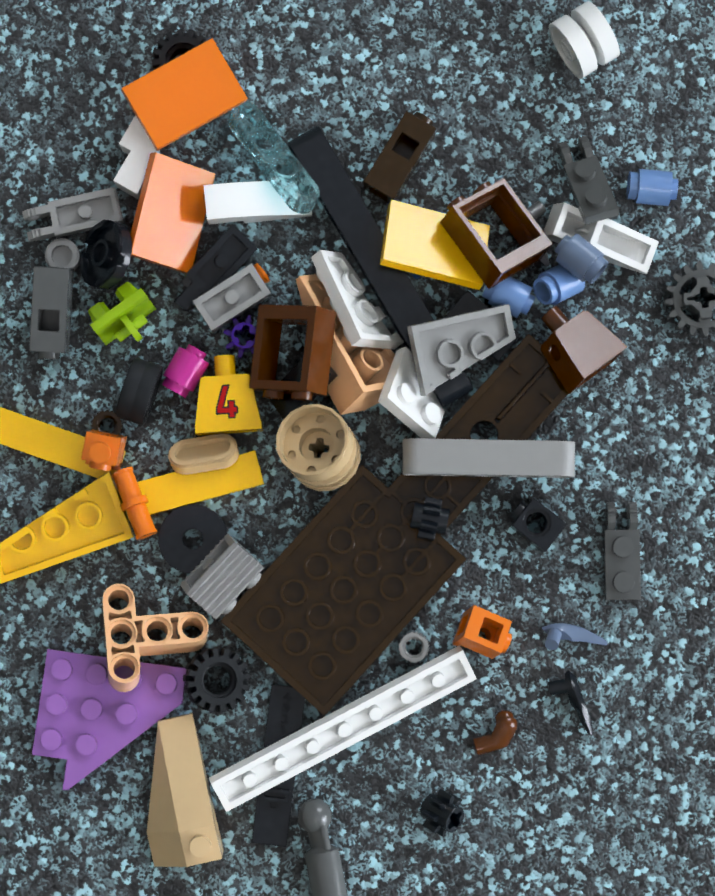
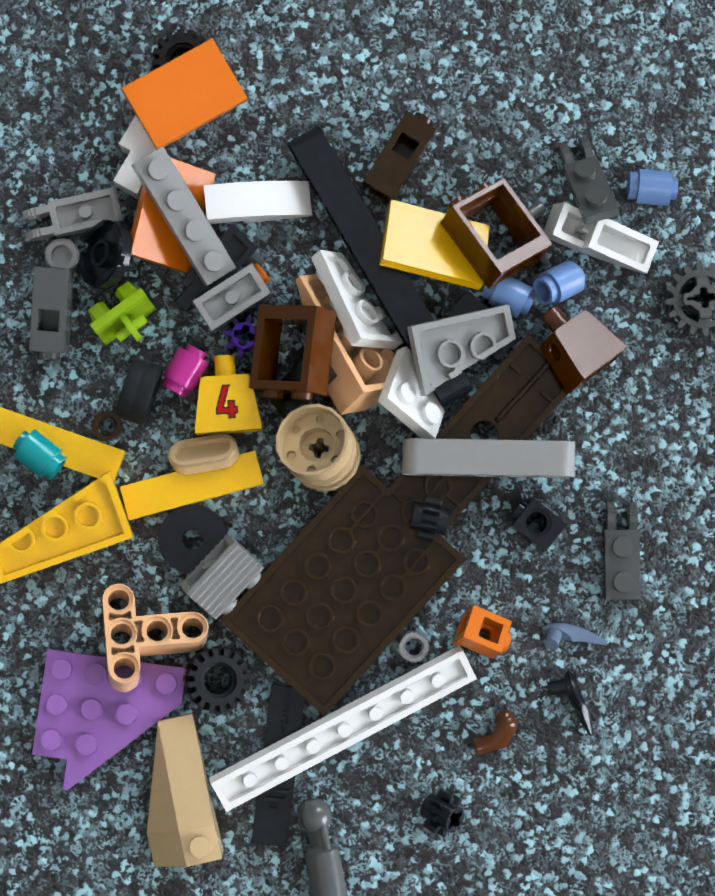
orange brick [81,429,127,471] -> none
orange pin [111,467,158,540] -> none
clear light blue beam [228,101,320,214] -> none
white wheel [549,1,620,79] -> none
sand blue brick [555,234,609,284] -> none
none -> teal brick [13,429,67,480]
none -> light grey plate [131,146,236,287]

